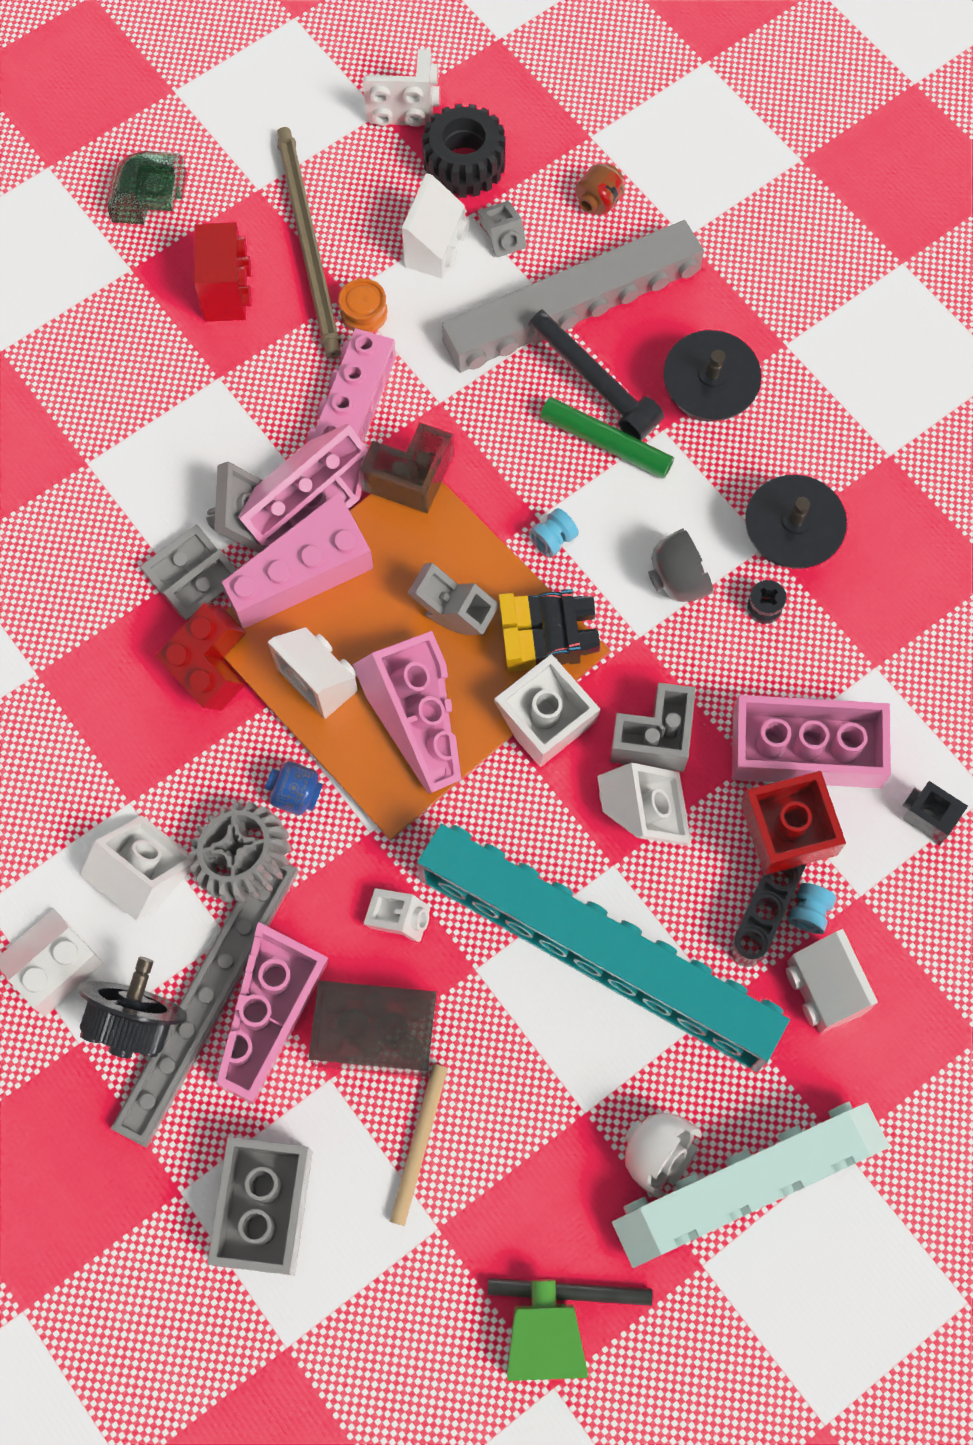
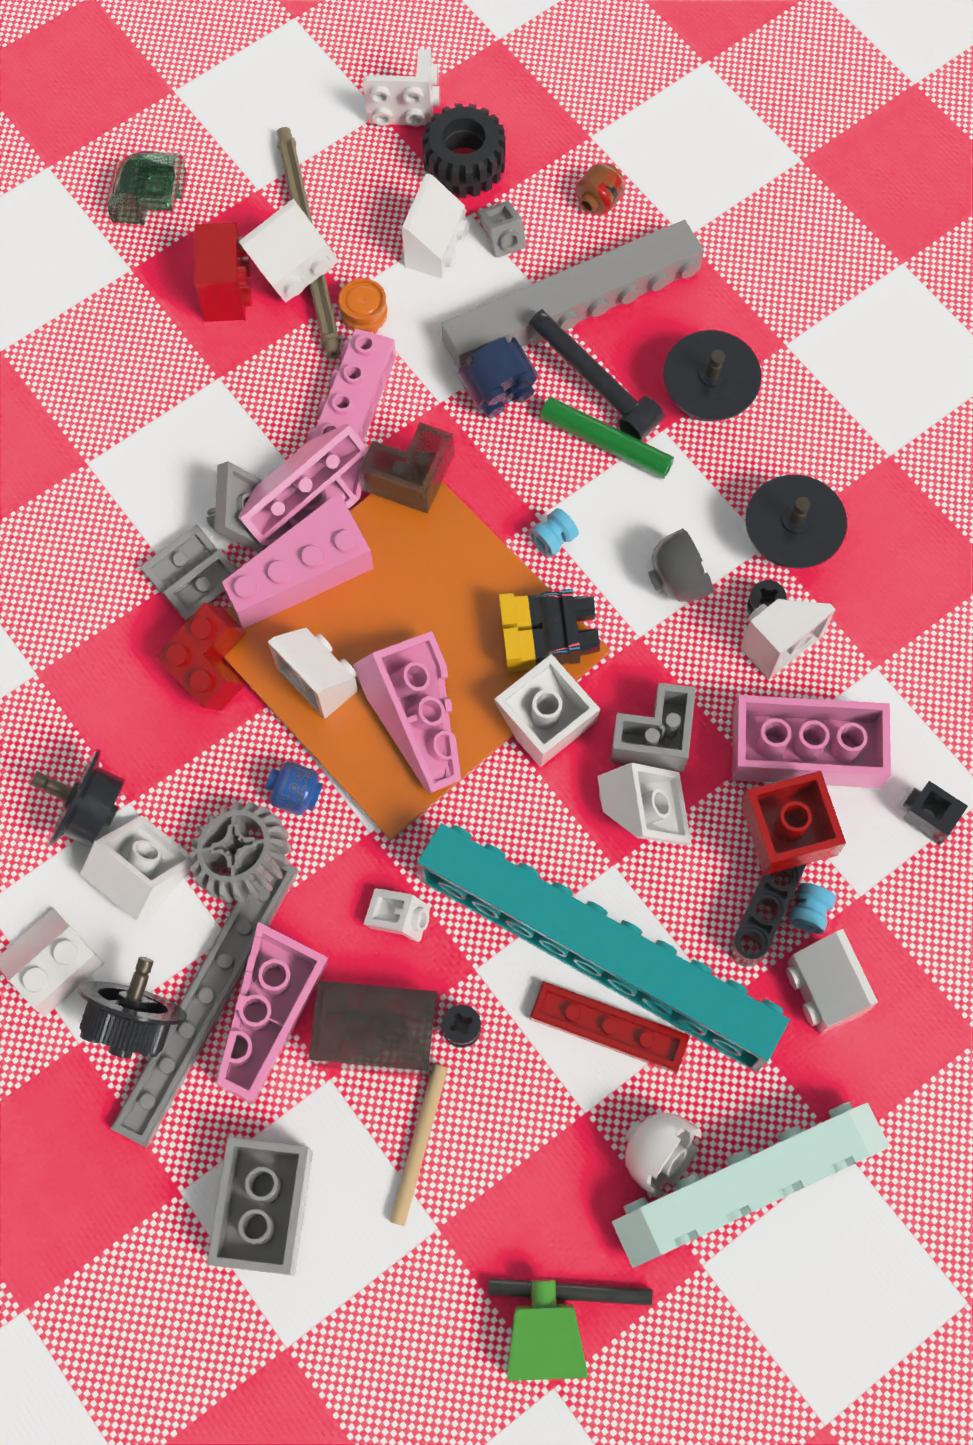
light grey brick [407,563,500,635] -> none
none -> black piece [30,749,125,848]
none -> white slope [239,199,339,303]
none -> black wheel [442,1004,481,1049]
none -> dark blue brick [457,337,538,419]
none -> red tile [529,981,690,1074]
none -> white slope [740,599,836,679]

